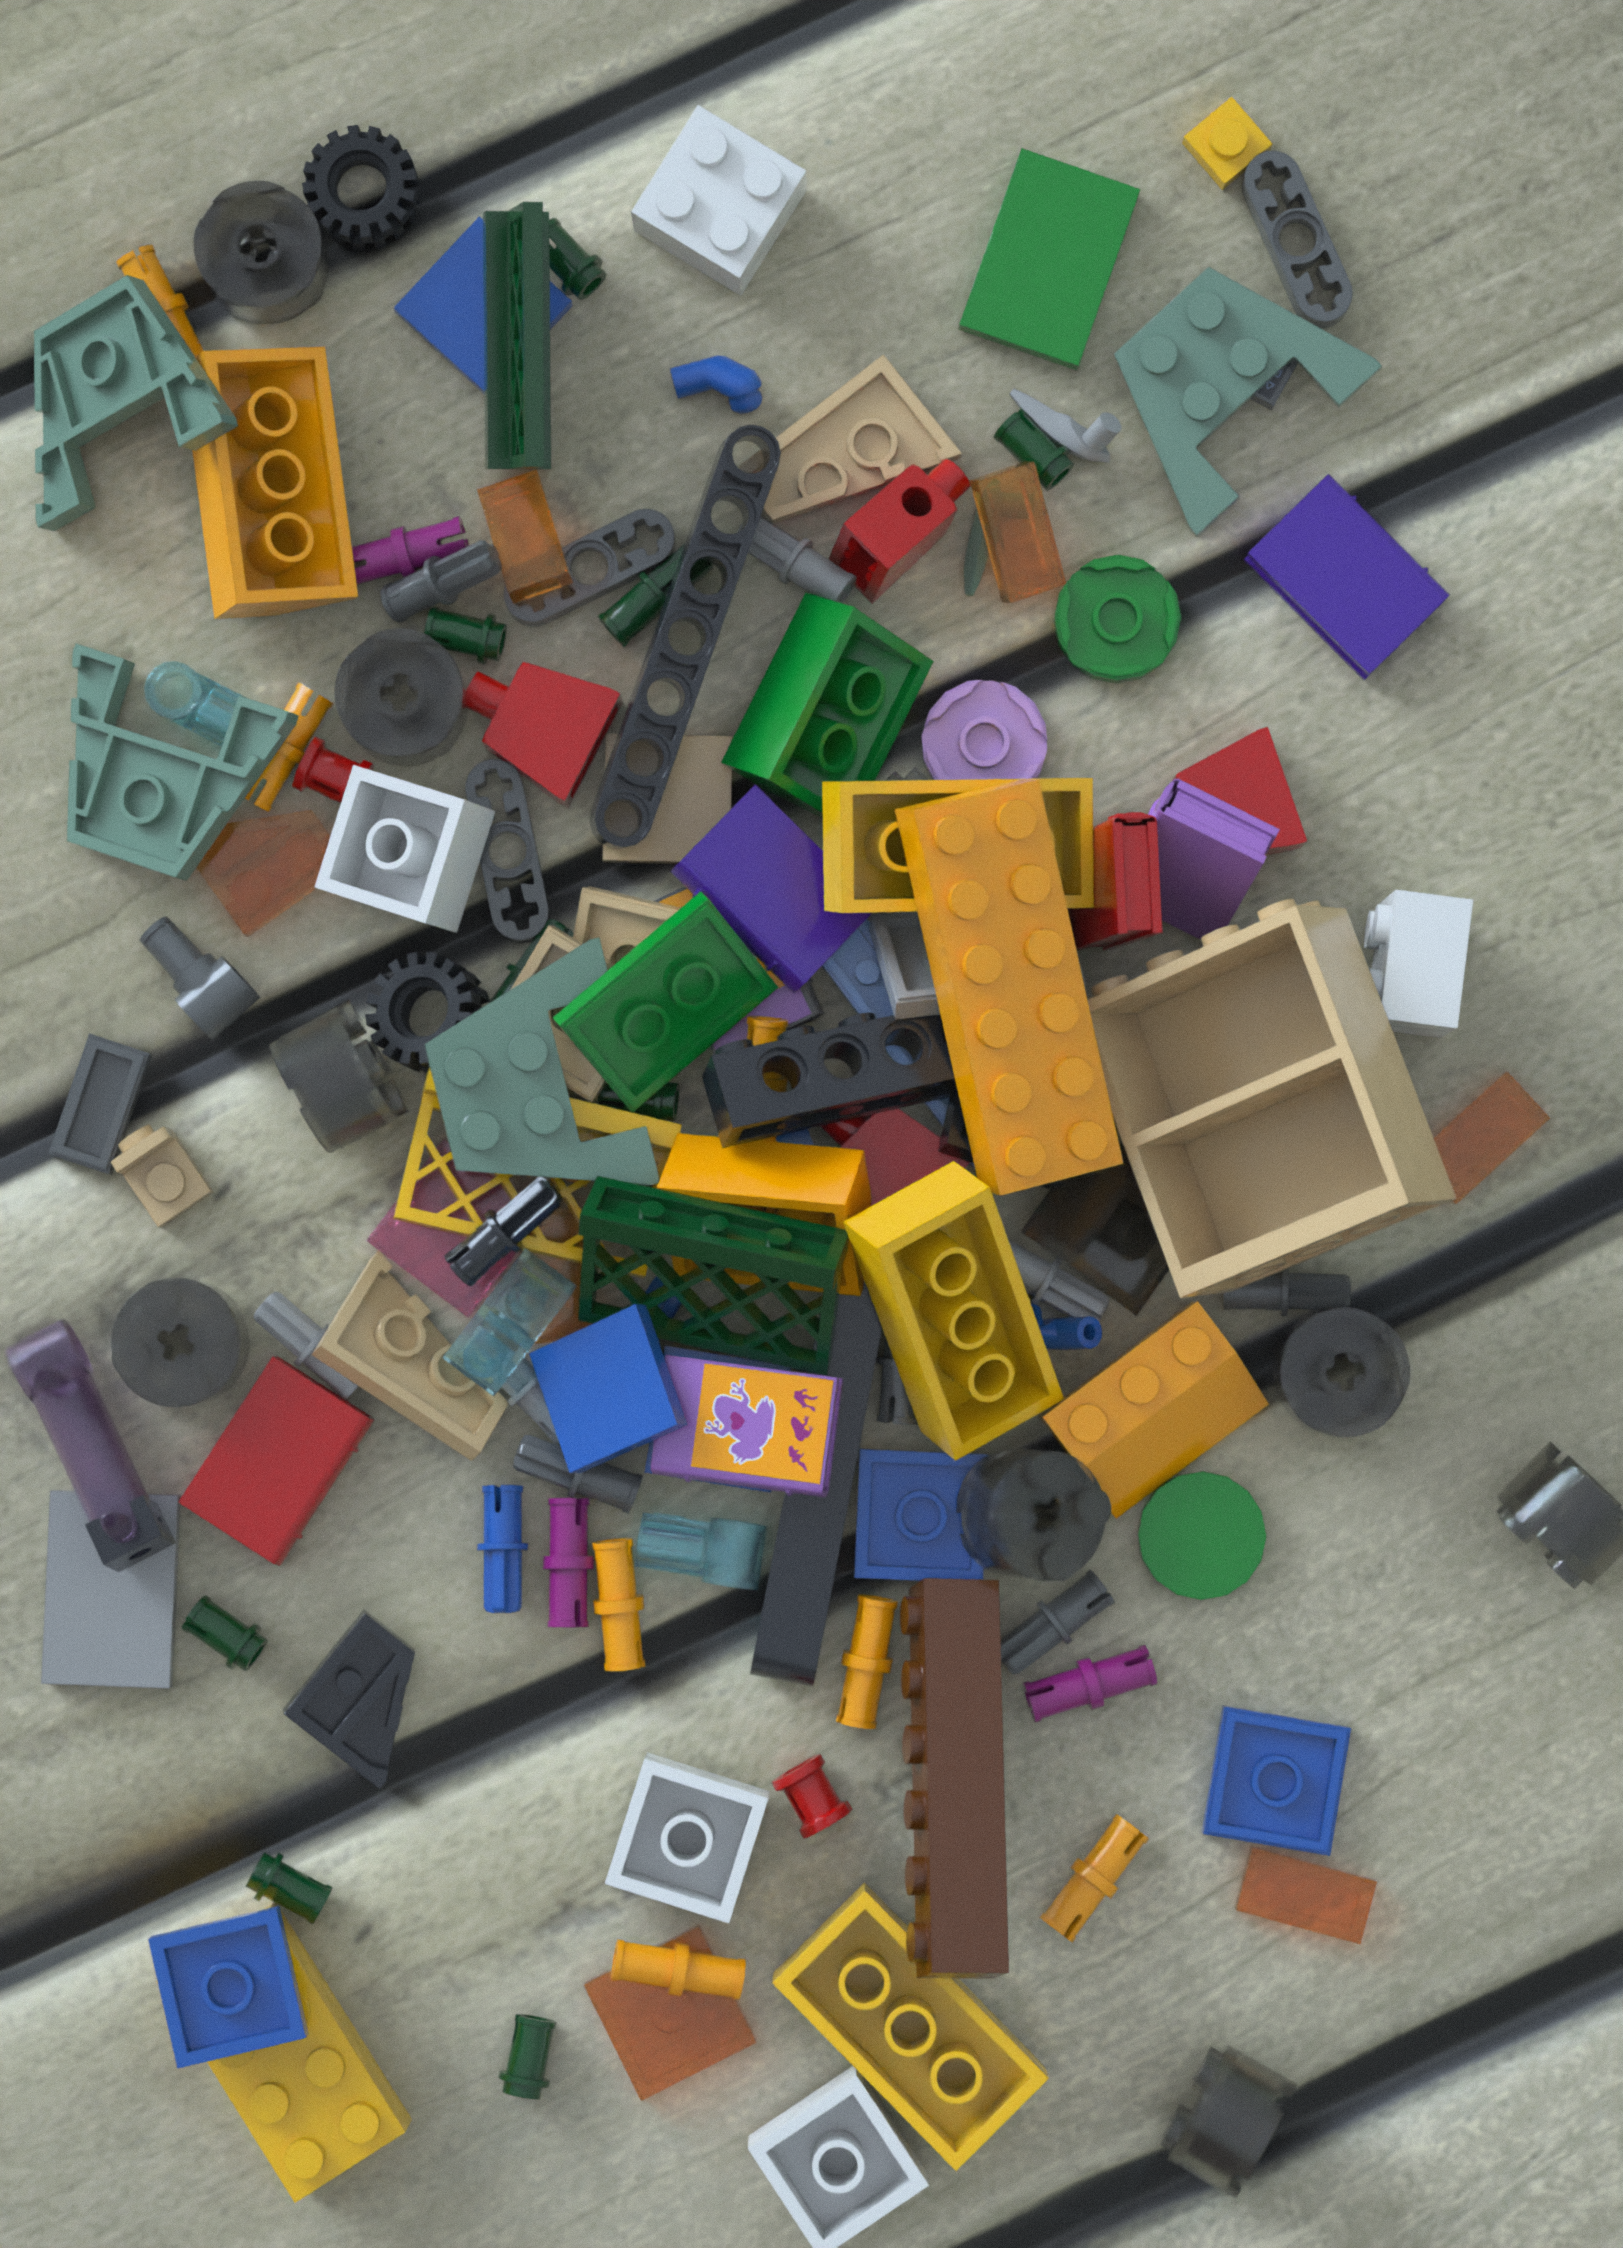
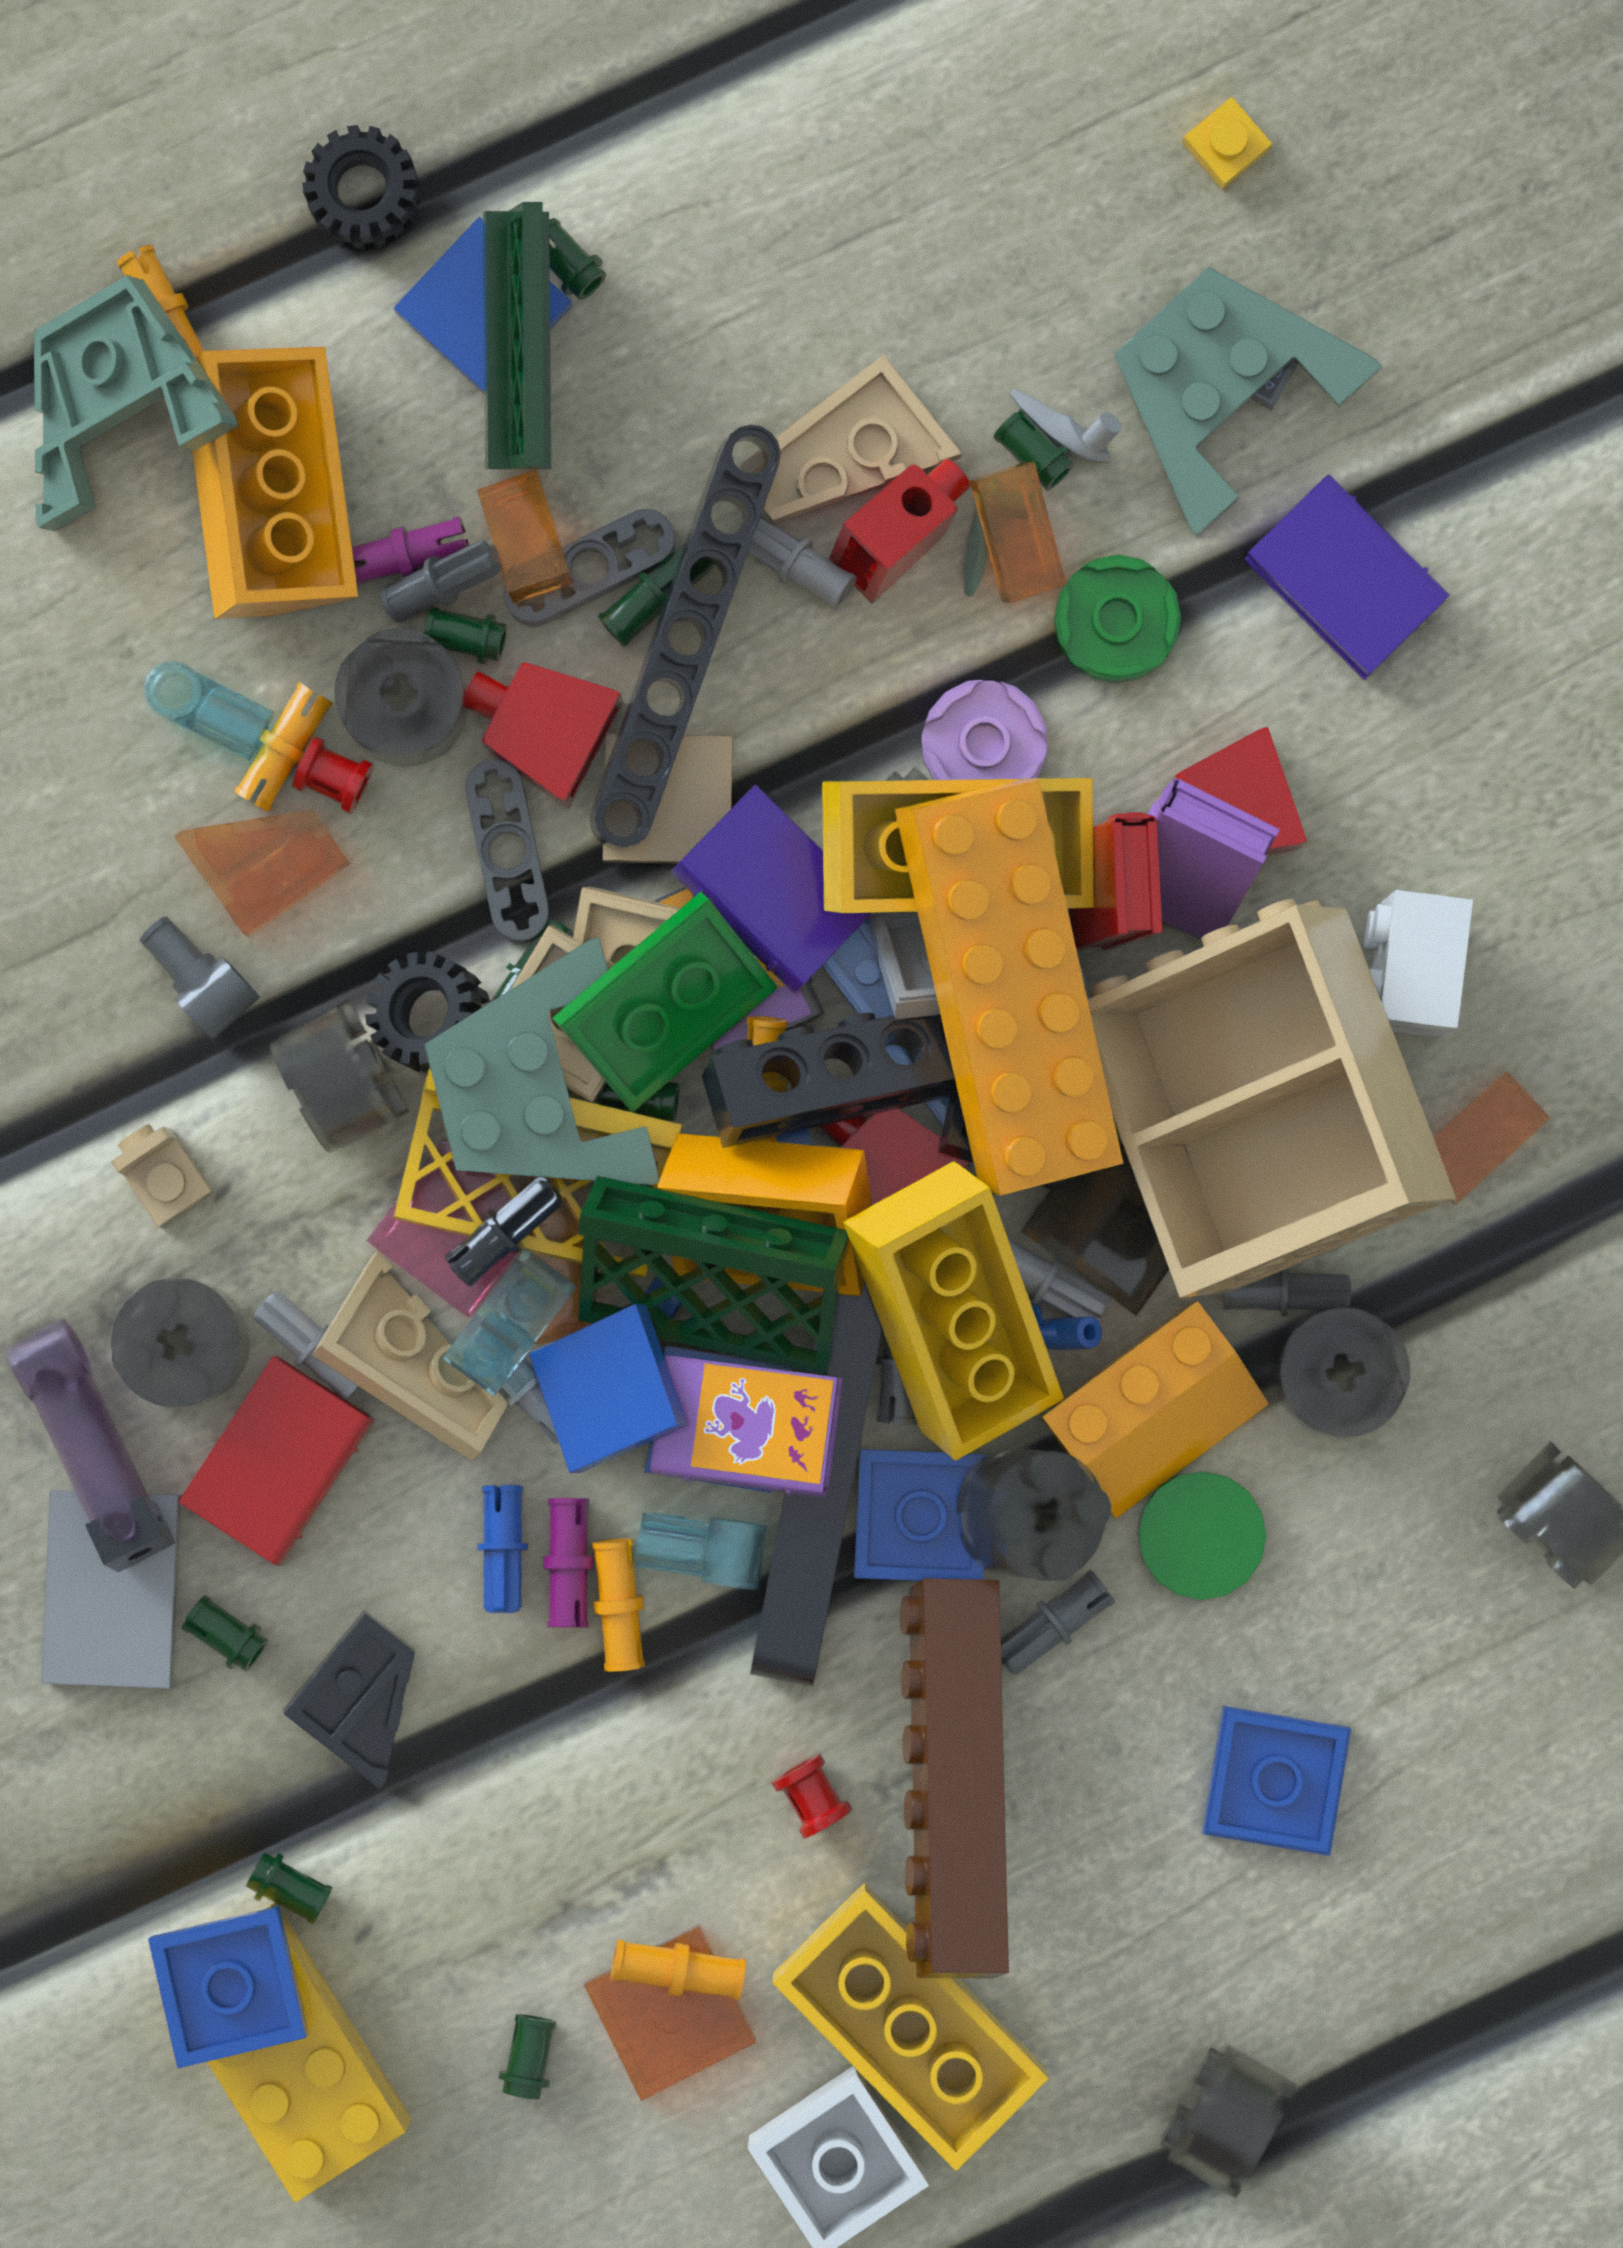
dark grey tile [48,1033,152,1175] -> none
sand green wing [67,643,299,881] -> none
clear smoke brick [194,181,330,324] -> none
white brick [315,765,496,933] -> none
dark grey axle [513,1435,643,1514] -> none
white brick [605,1752,769,1924] -> none
white brick [631,105,807,296] -> none
blue arm [670,355,762,414] -> none
green slope [721,592,934,818] -> none
light orange pin [836,1594,898,1729] -> none
green tile [958,148,1141,371] -> none
magenta pin [1022,1645,1158,1723] -> none
light orange pin [1039,1814,1149,1943] -> none
clear orange tile [1234,1846,1377,1944] -> none
dark grey beam [1242,151,1353,329] -> none

